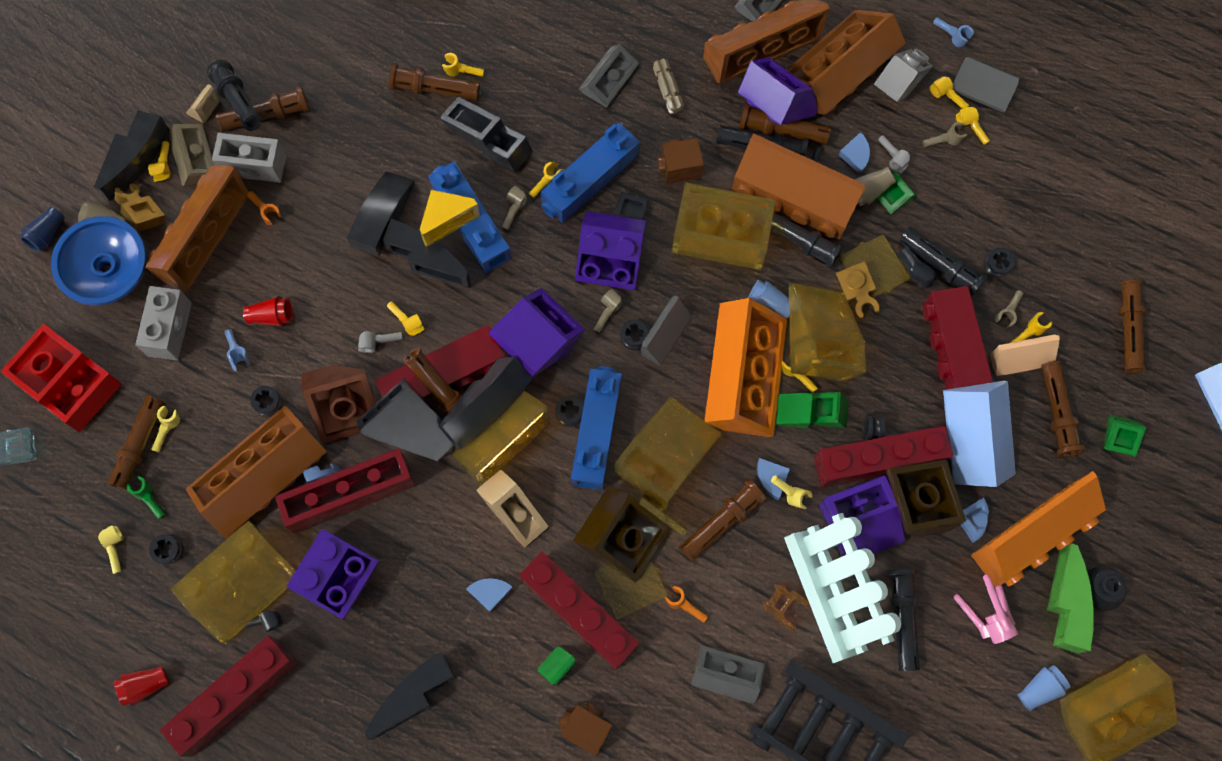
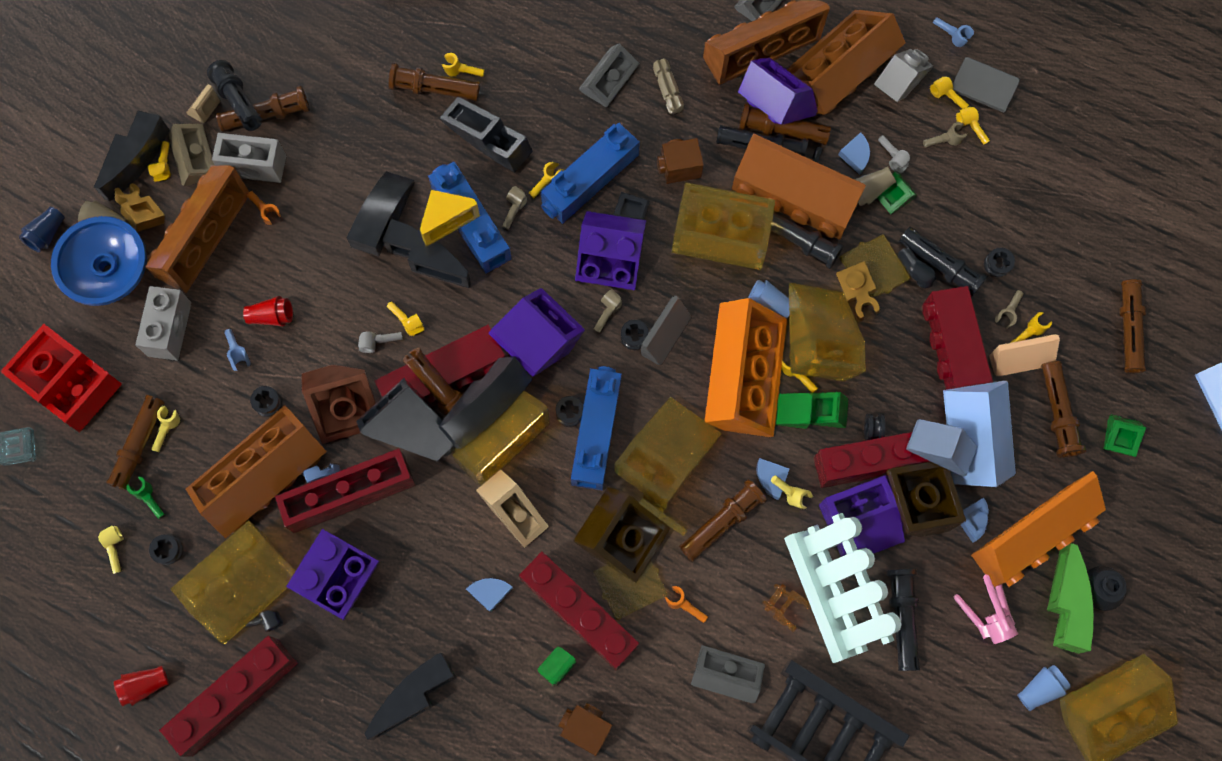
none -> sand blue slope [906,419,977,477]

